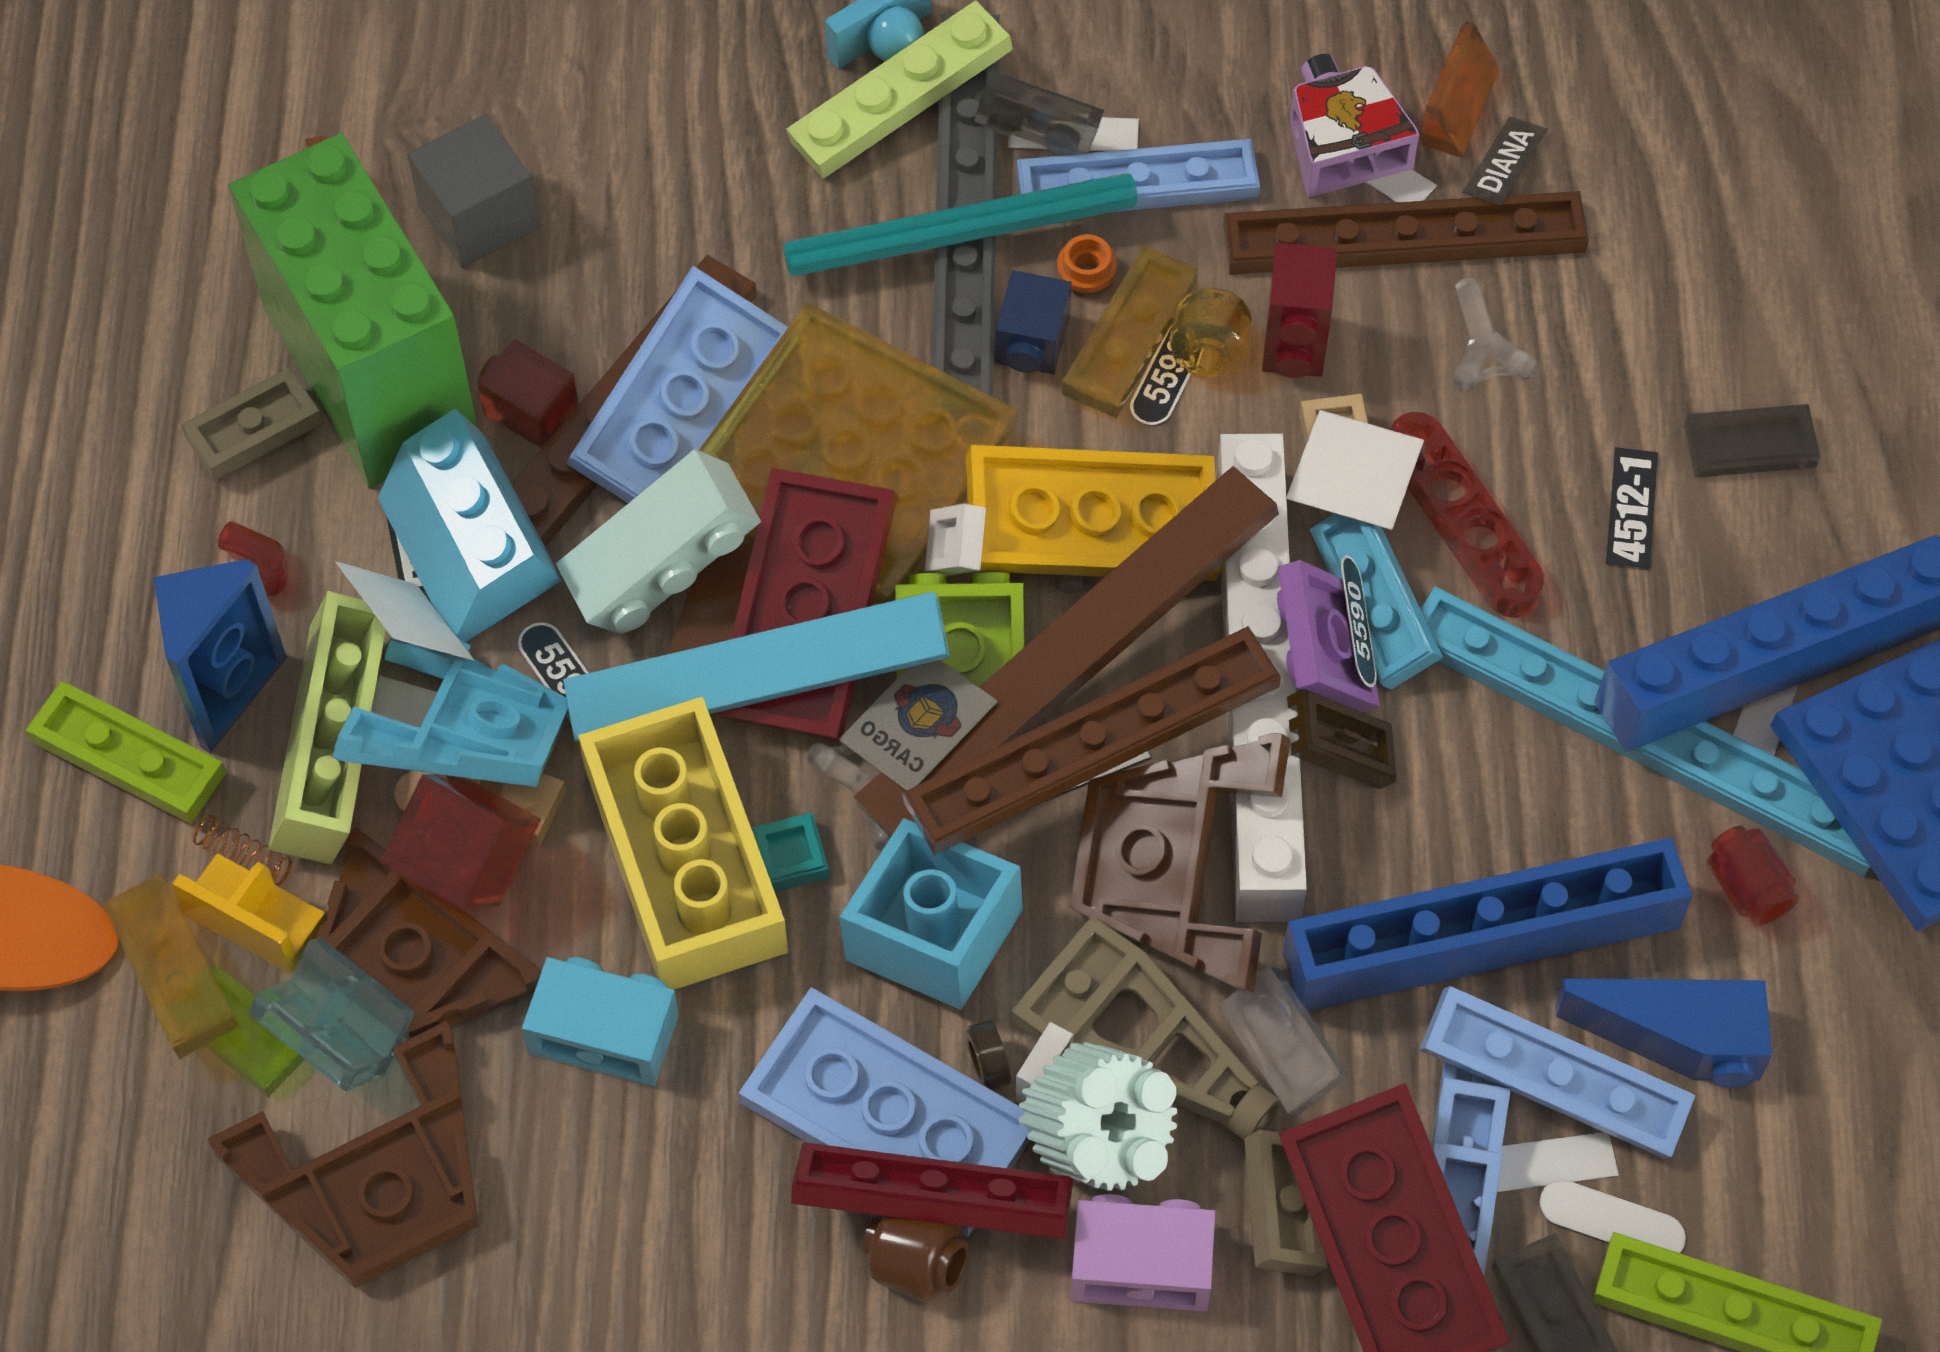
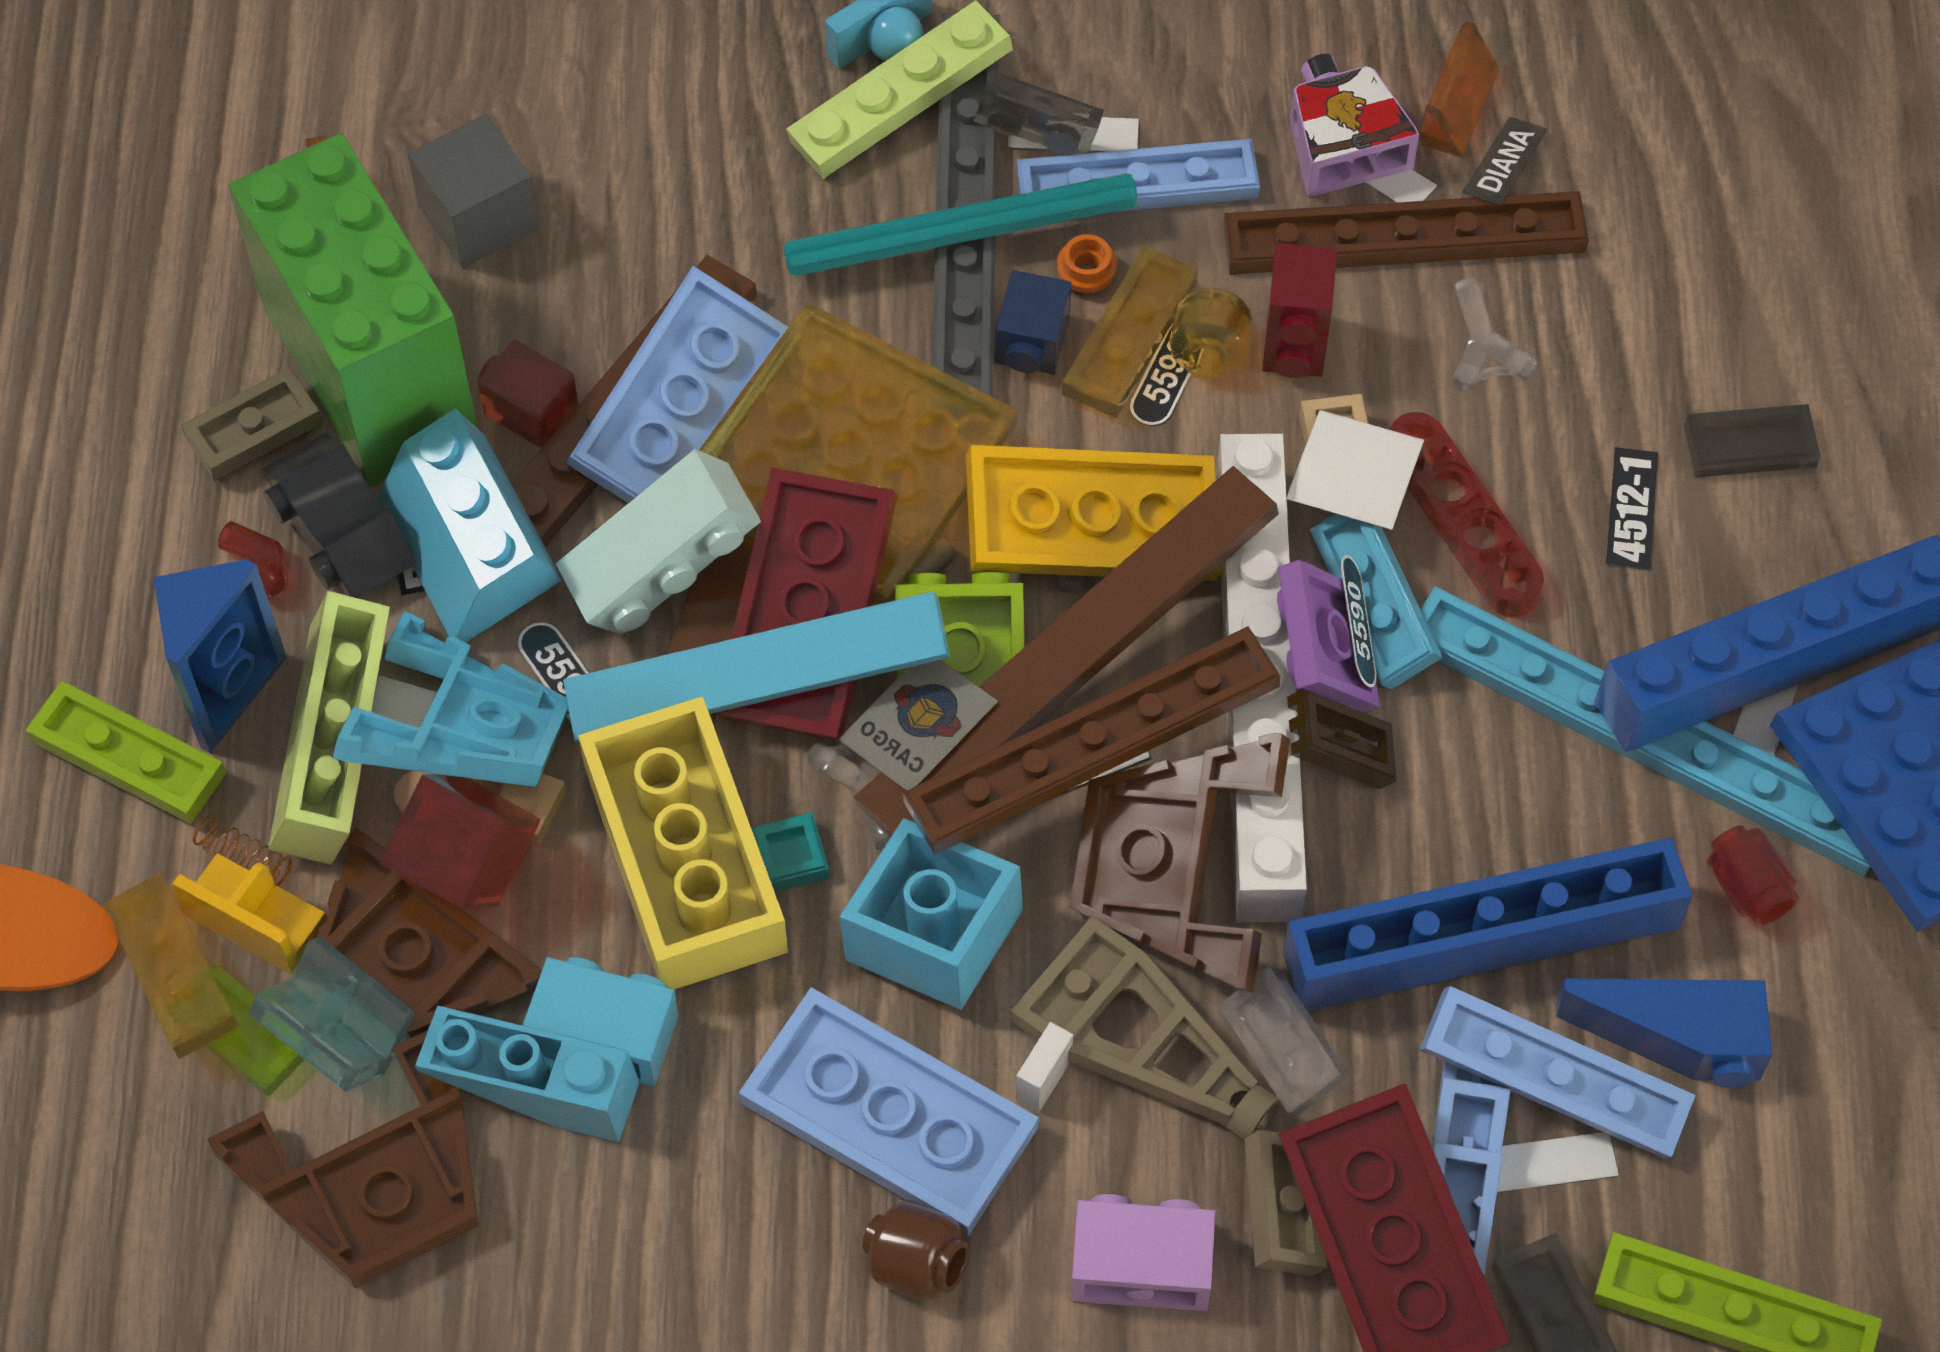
white sticker [335,561,474,661] -> none
dark red tile [791,1142,1073,1239] -> none
white tile [925,503,986,576] -> none
dark brown tile [965,1019,1011,1090] -> none
light aqua brick [1018,1042,1177,1191] -> none
white sticker [1540,1180,1686,1253] -> none
none -> black brick [262,433,417,598]
none -> medium azure slope [415,1005,640,1143]

